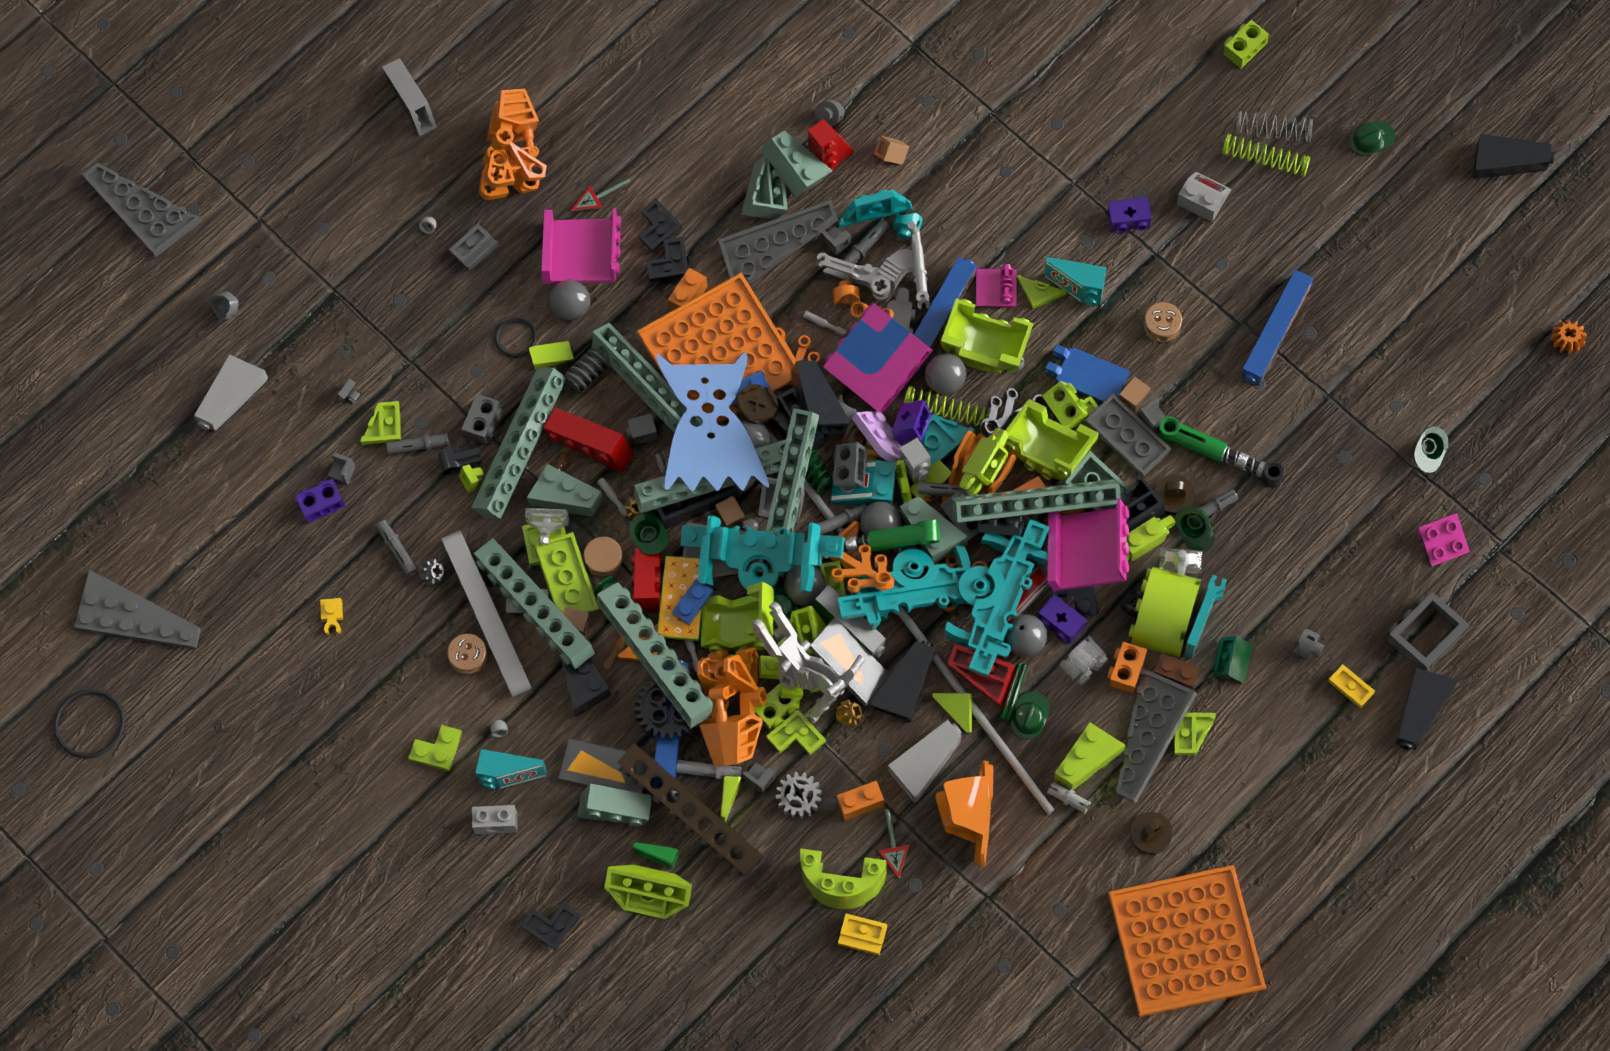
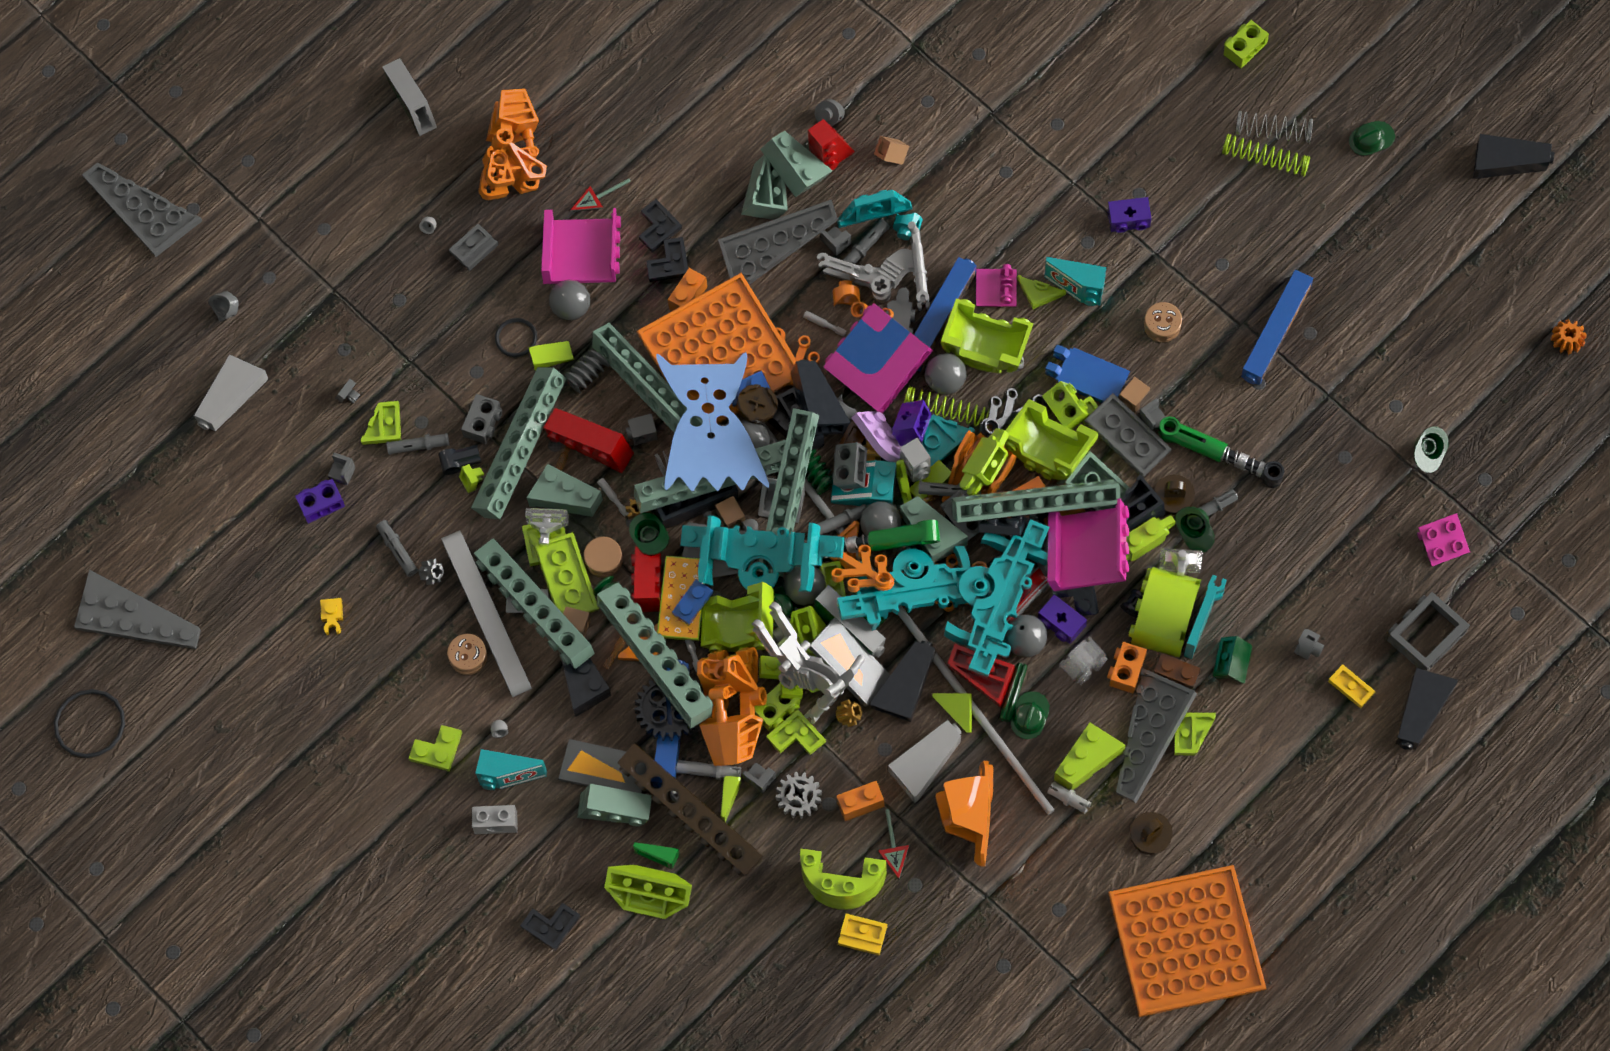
light grey slope [1177,172,1231,222] -> none

